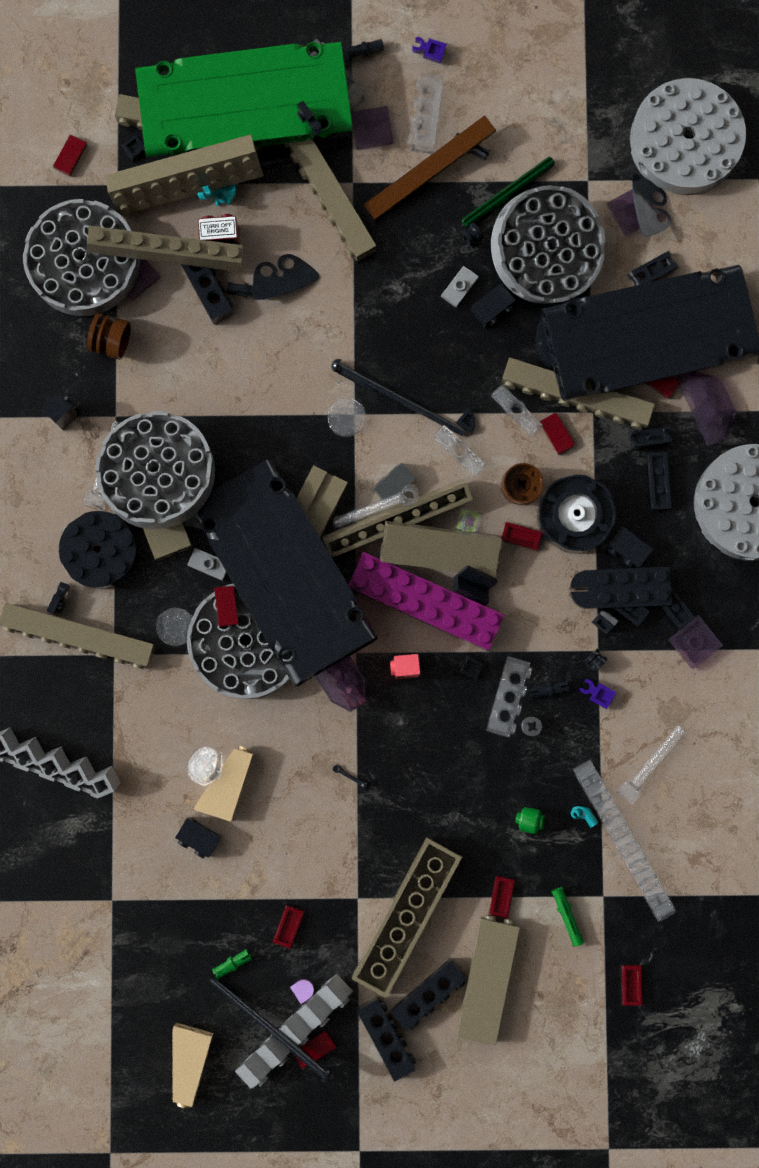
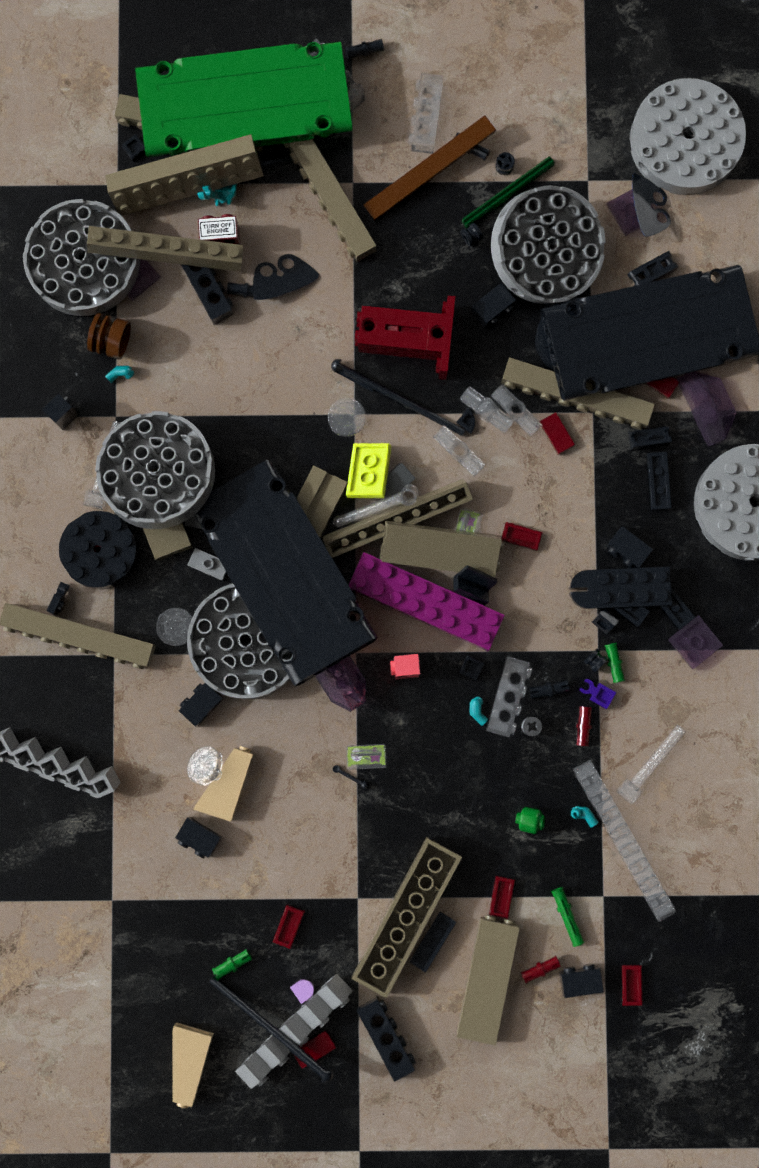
dark red tile [52,134,87,177] -> none
dark red tile [214,586,239,627] -> none
black plate [296,101,322,136] -> none
clear purple plate [351,106,393,150] -> none
black brick [391,958,466,1030] -> none
dark purple plate [412,37,447,64] -> none
light grey plate [441,266,479,307] -> none
reddish brown wheel [500,463,544,505] -> none
black piece [537,474,616,554] -> none
none -> teal arm [105,365,134,383]
none -> black brick [179,683,224,727]
none -> neon yellow tile [346,443,392,498]
none -> clear slope [347,744,386,770]
none -> dark red brick [354,296,455,380]
none -> black plate [409,911,457,973]
none -> clear piece [460,386,515,434]
none -> teal arm [470,697,488,726]
none -> black wheel [495,152,515,175]
none -> dark red pin [521,955,561,984]
none -> black brick [559,964,604,998]
none -> dark red pin [576,706,592,746]
none -> green pin [604,643,625,683]

